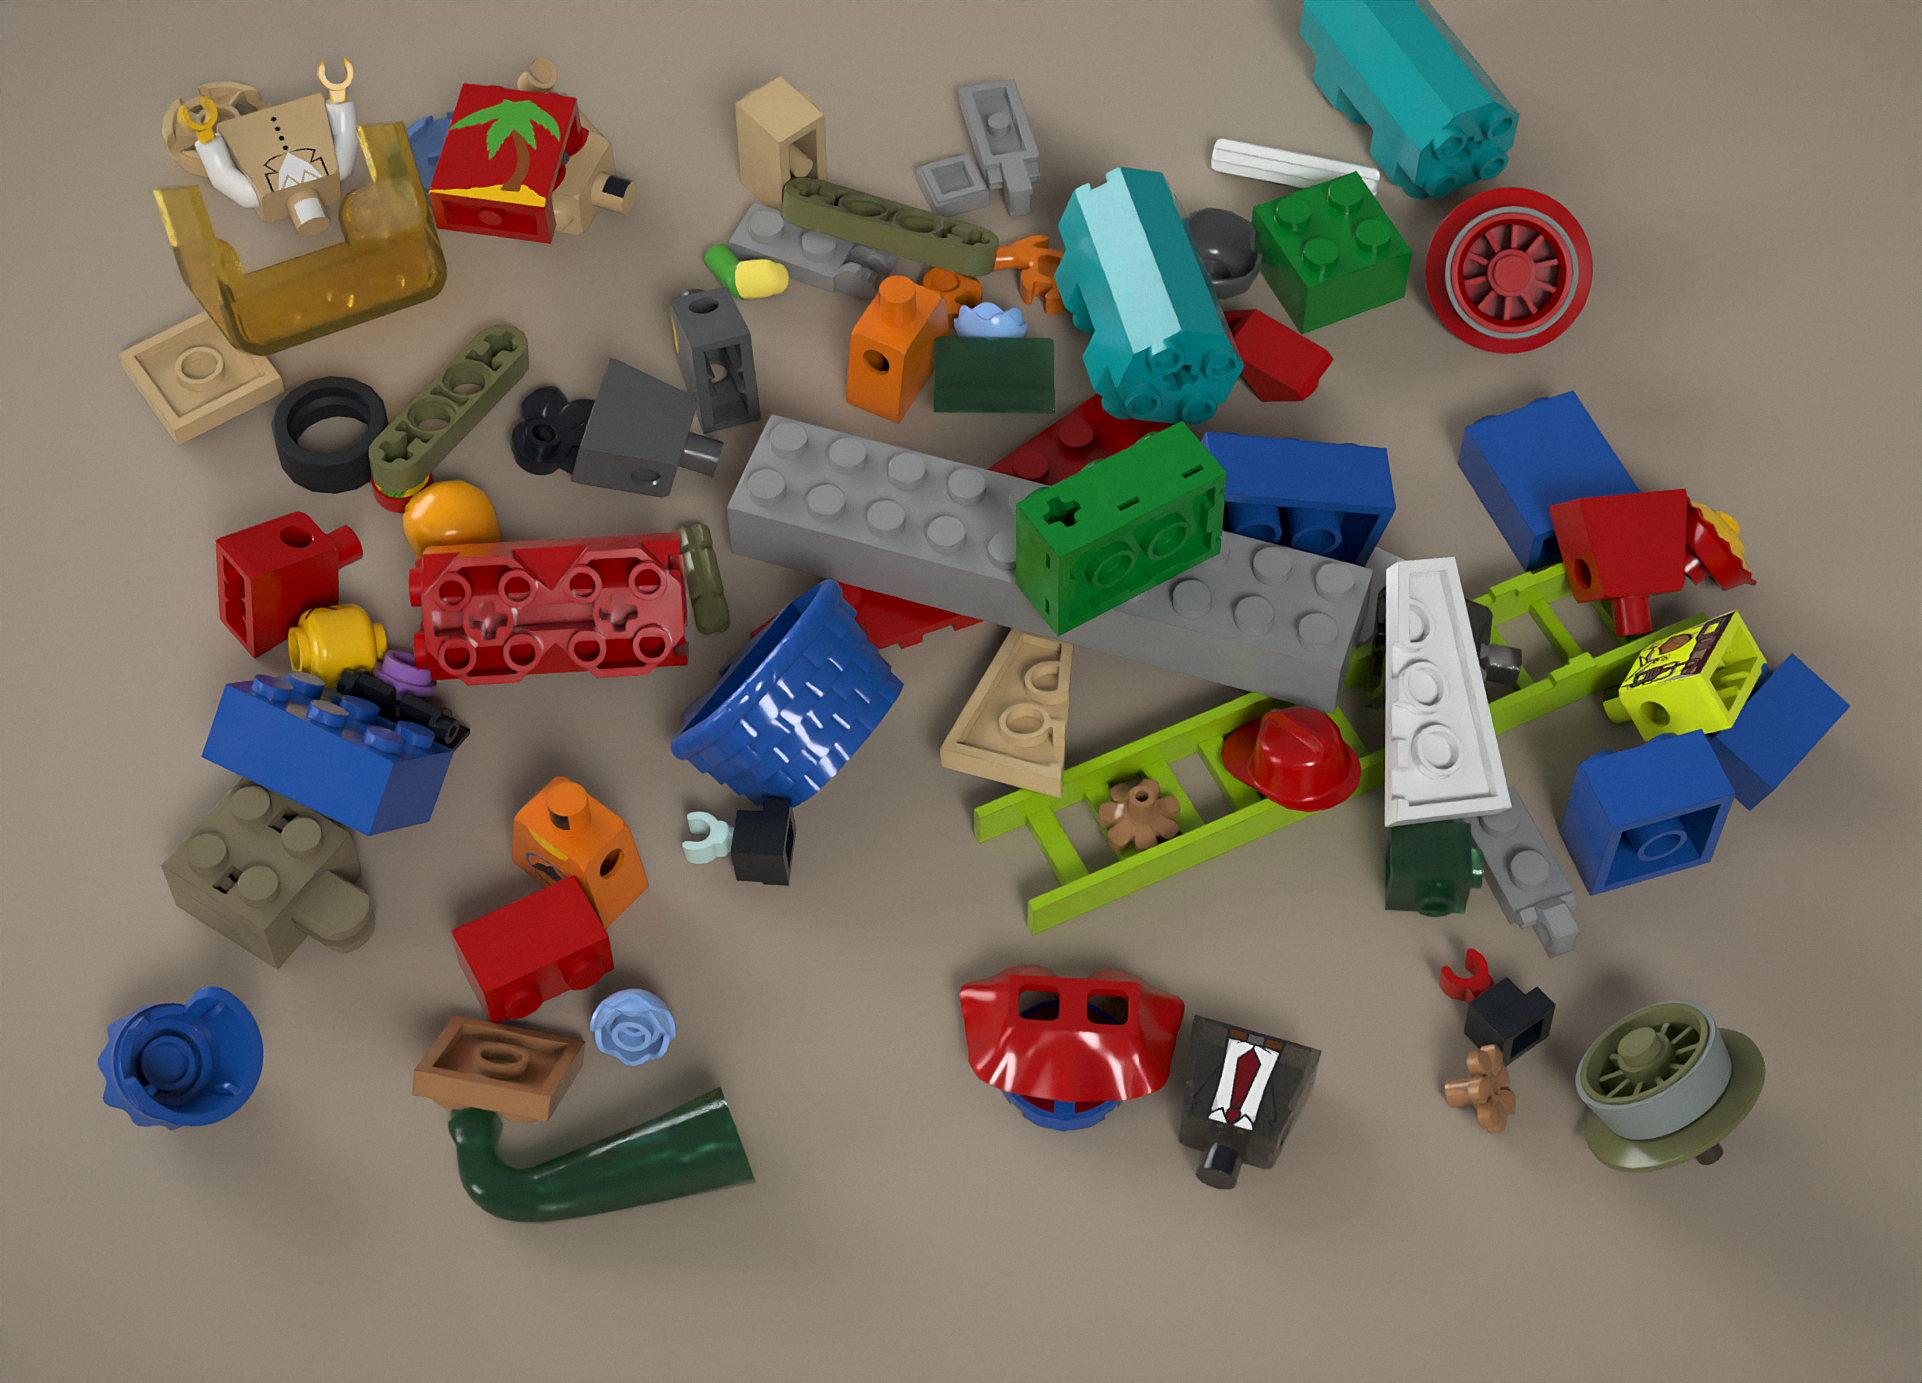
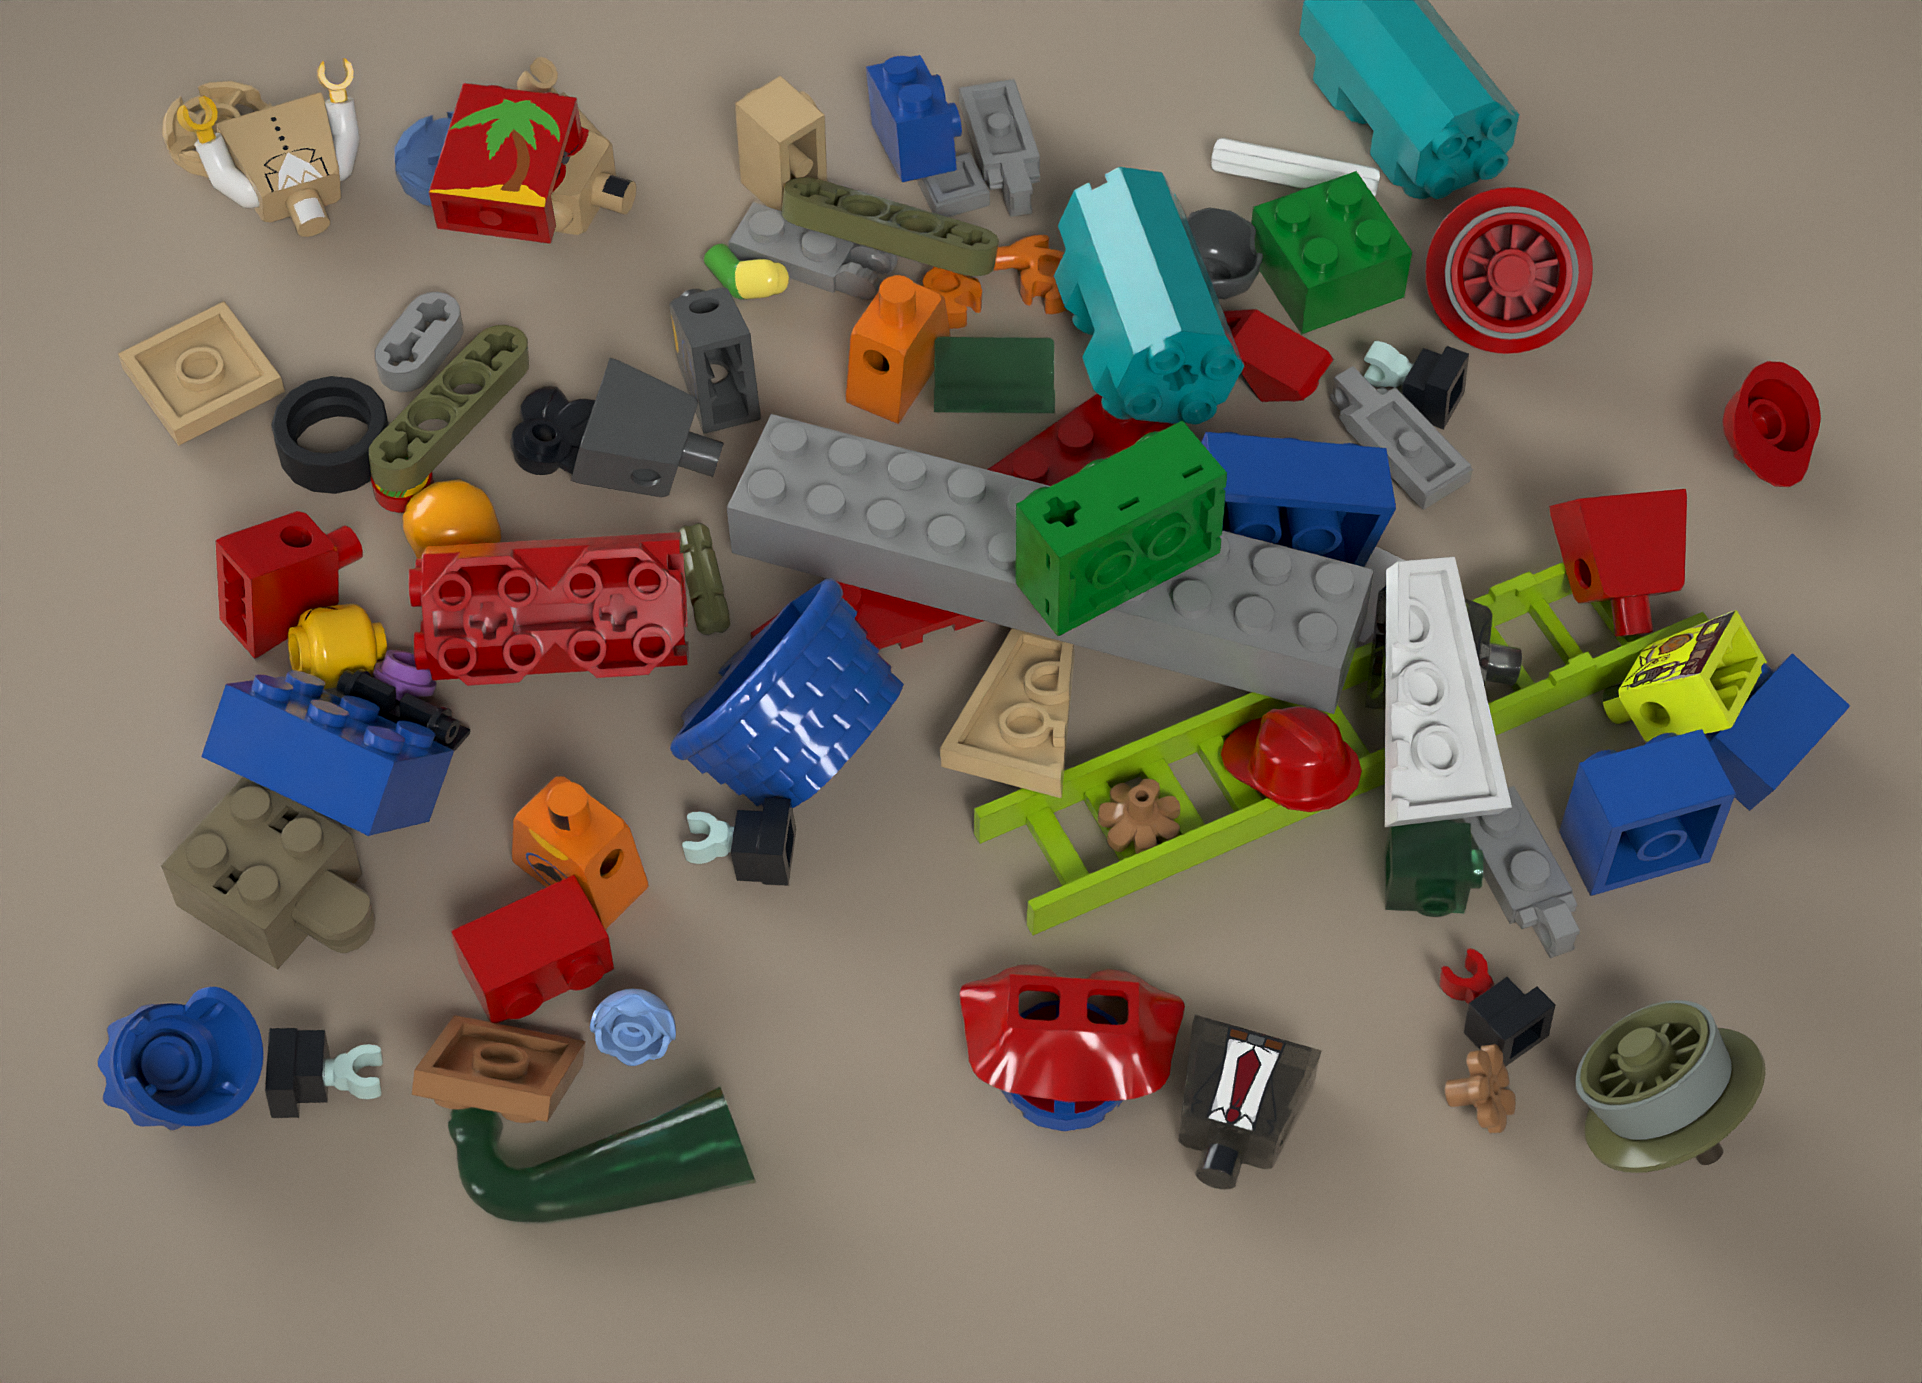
clear yellow windscreen [153,121,447,356] -> none
light blue plate [954,302,1029,355] -> none
blue brick [1458,390,1641,572] -> none
red piece [1685,496,1757,592] -> none
none -> black piece [265,1028,383,1118]
none -> light grey beam [375,292,463,392]
none -> blue brick [866,55,962,182]
none -> light grey hinge [1330,366,1473,510]
none -> black piece [1363,341,1469,430]
none -> red piece [1722,361,1821,488]

